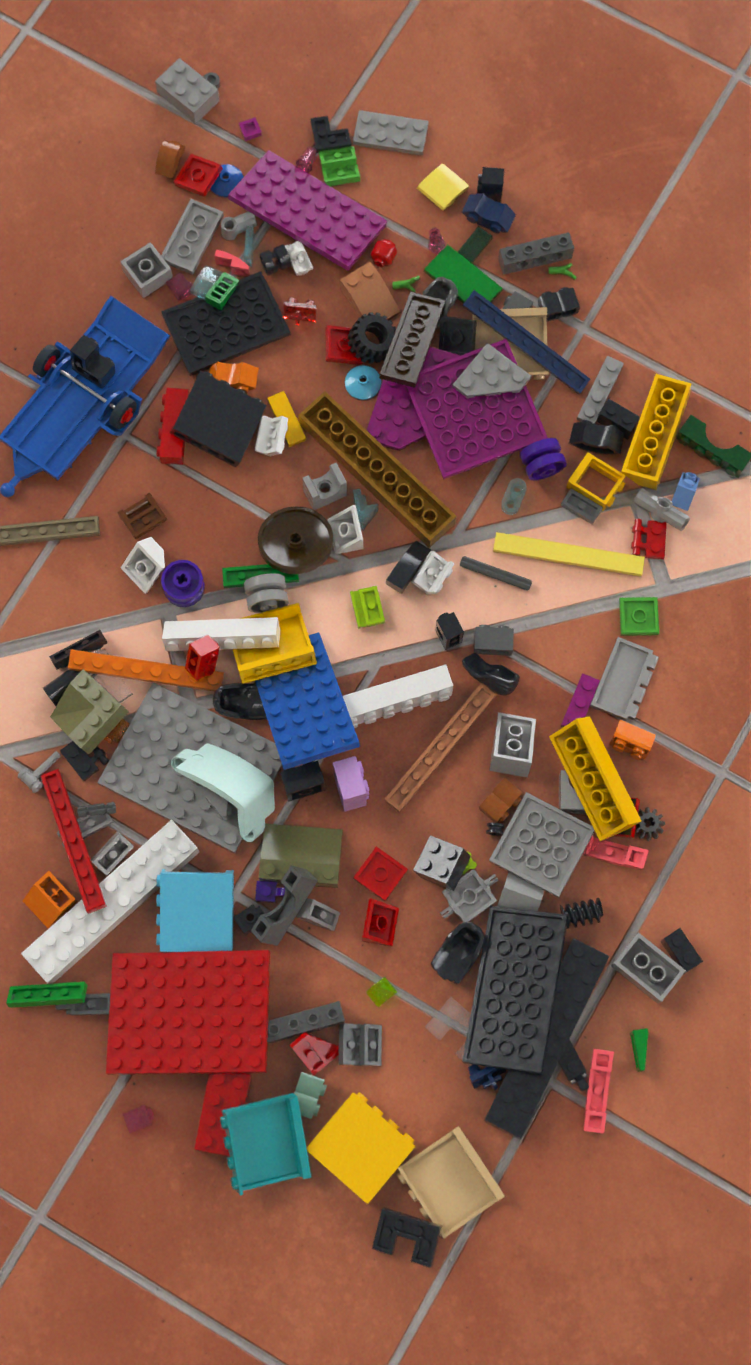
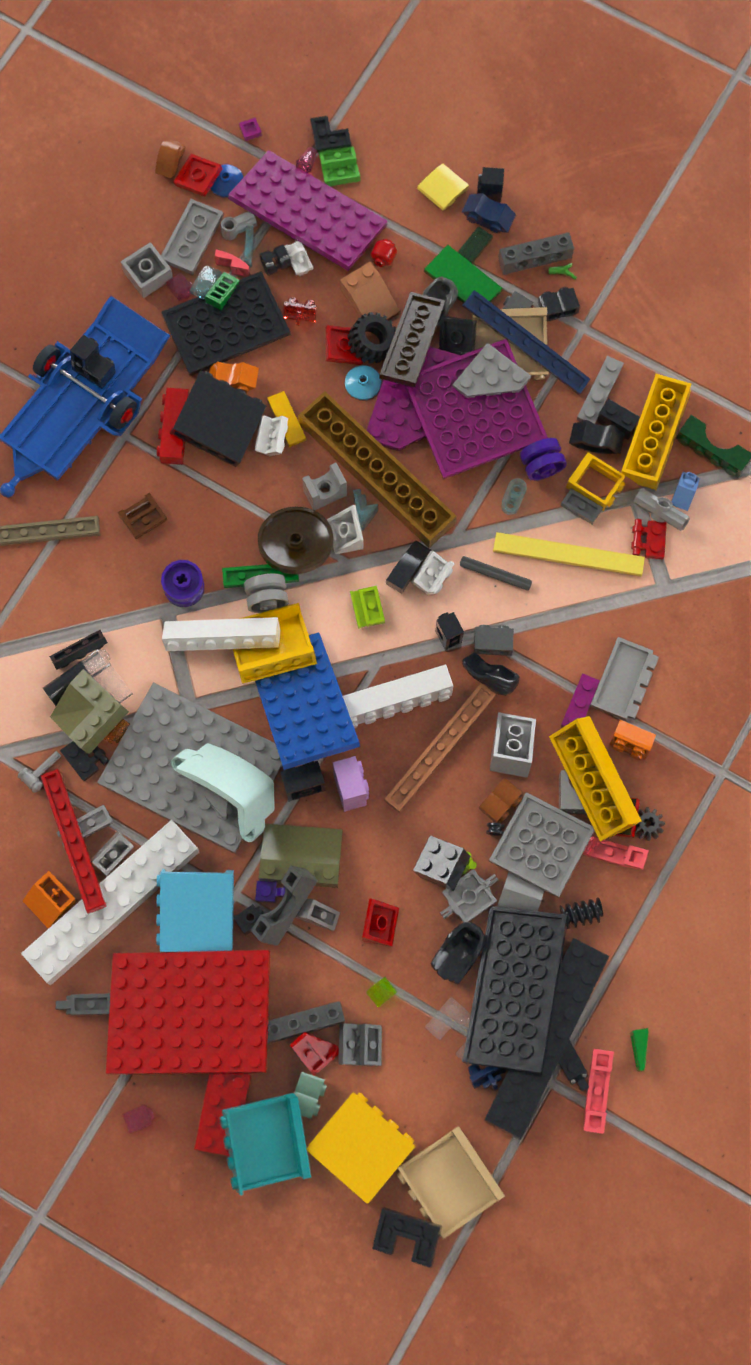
green plate [6,982,88,1008] -> none
orange plate [68,649,224,692] -> none
dark grey axle [77,802,116,818] -> none
white slope [121,537,165,594] -> none
light grey brick [155,58,220,124] -> none
red brick [185,635,220,681] -> none
dark grey tile [203,72,220,89] -> none
black hair [213,683,267,720] -> none
light grey plate [353,110,429,156] -> none
red plate [353,846,408,901] -> none
bright green bar [392,276,420,292] -> none
clear pink cone [428,228,446,253] -> none
light grey brick [611,932,686,1004] -> none
bright green tile [619,597,659,636] -> none
black brick [660,928,703,975] -> none

